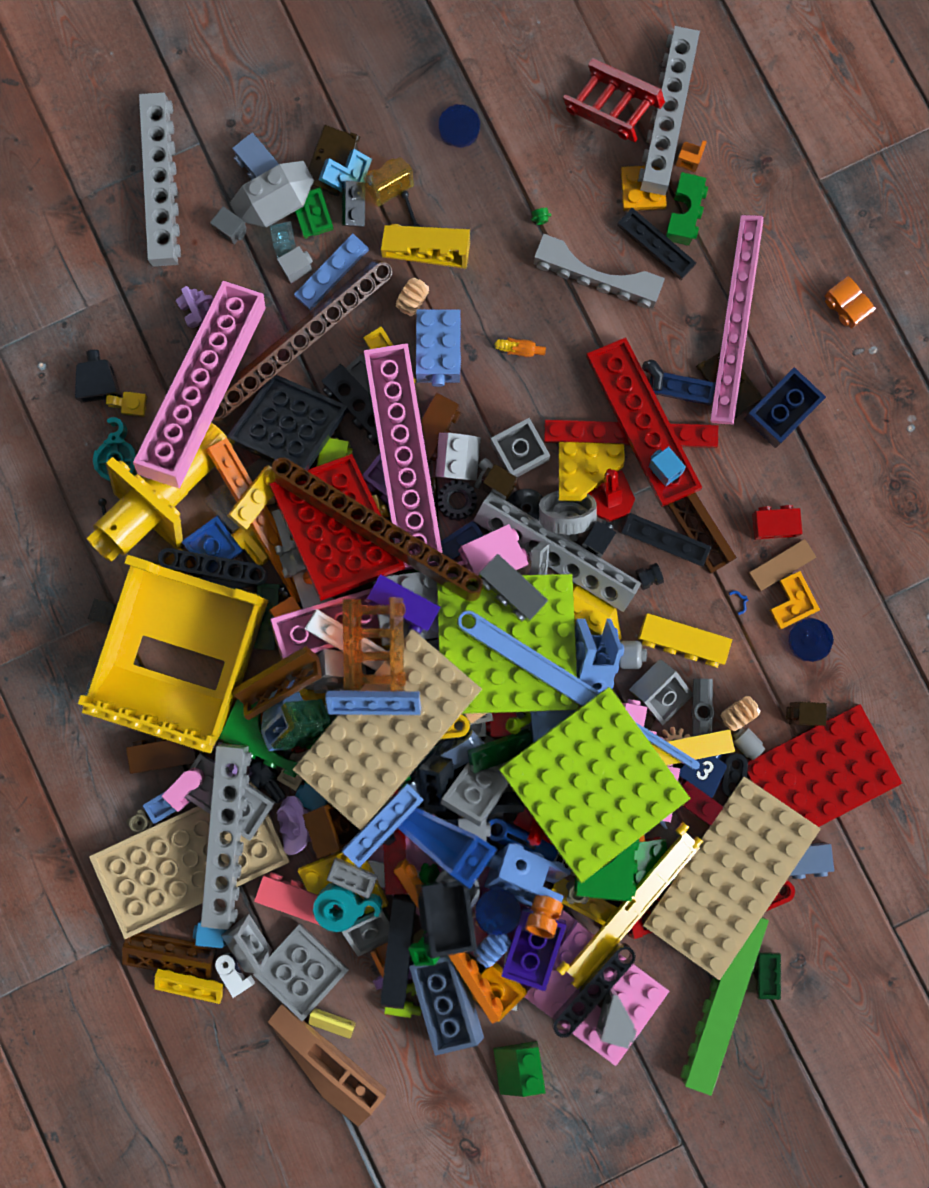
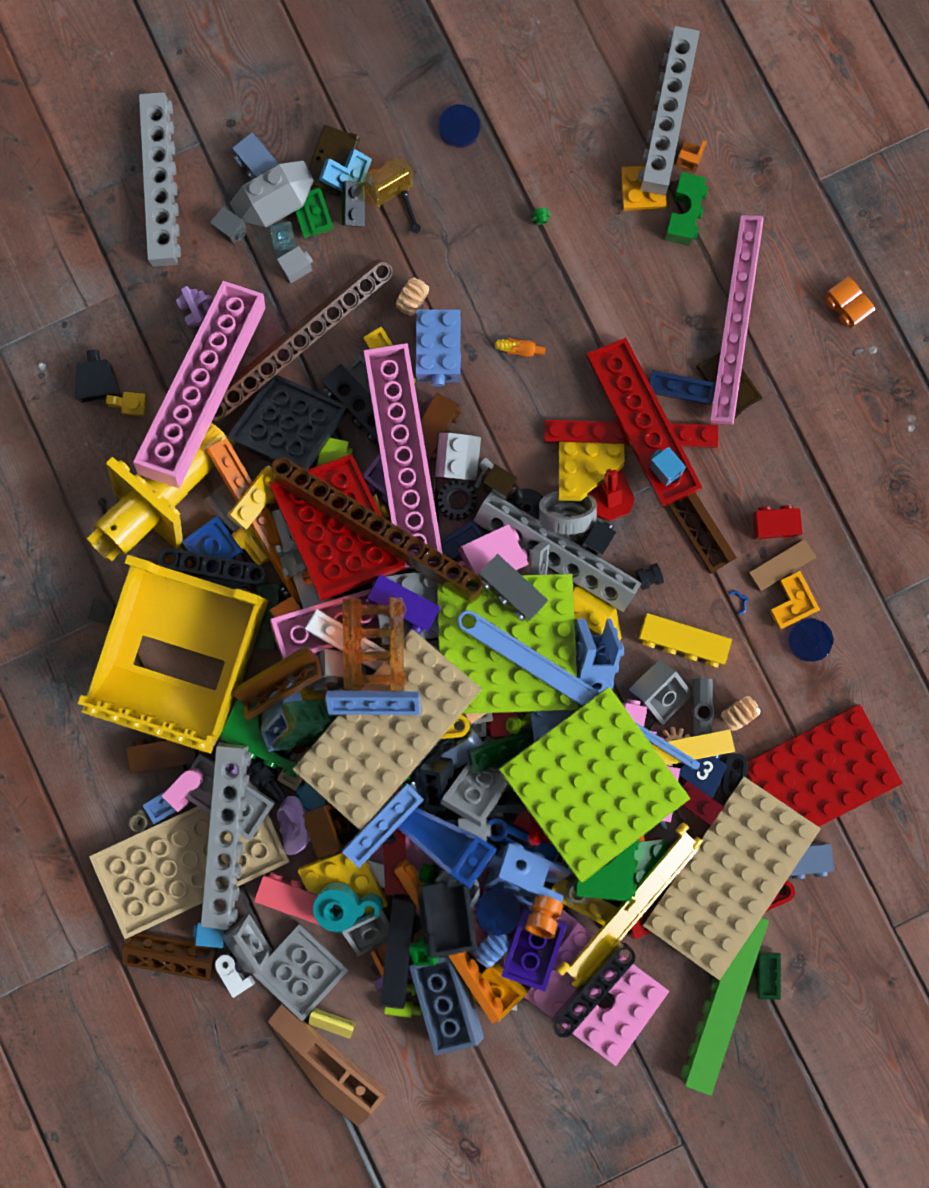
teal piece [93,417,138,483] -> none
yellow plate [155,969,223,1004] -> none
medium blue plate [294,234,369,311] -> none
light grey plate [327,858,378,898] -> none
yellow wedge [381,224,470,269] -> none
light grey brick [490,418,550,477] -> none
green slope [493,1041,546,1097] -> none
light grey arch [534,234,665,308] -> none
red fence [563,58,665,142] -> none
light grey slope [596,988,637,1049] -> none
black plate [617,208,697,281] -> none
light grey head [619,641,647,669] -> none
black plate [622,513,711,567] -> none
black arm [642,359,664,391] -> none
light grey brick [732,727,765,760] -> none
dark blue brick [744,367,826,448] -> none
dark brown brick [786,702,827,726] -> none

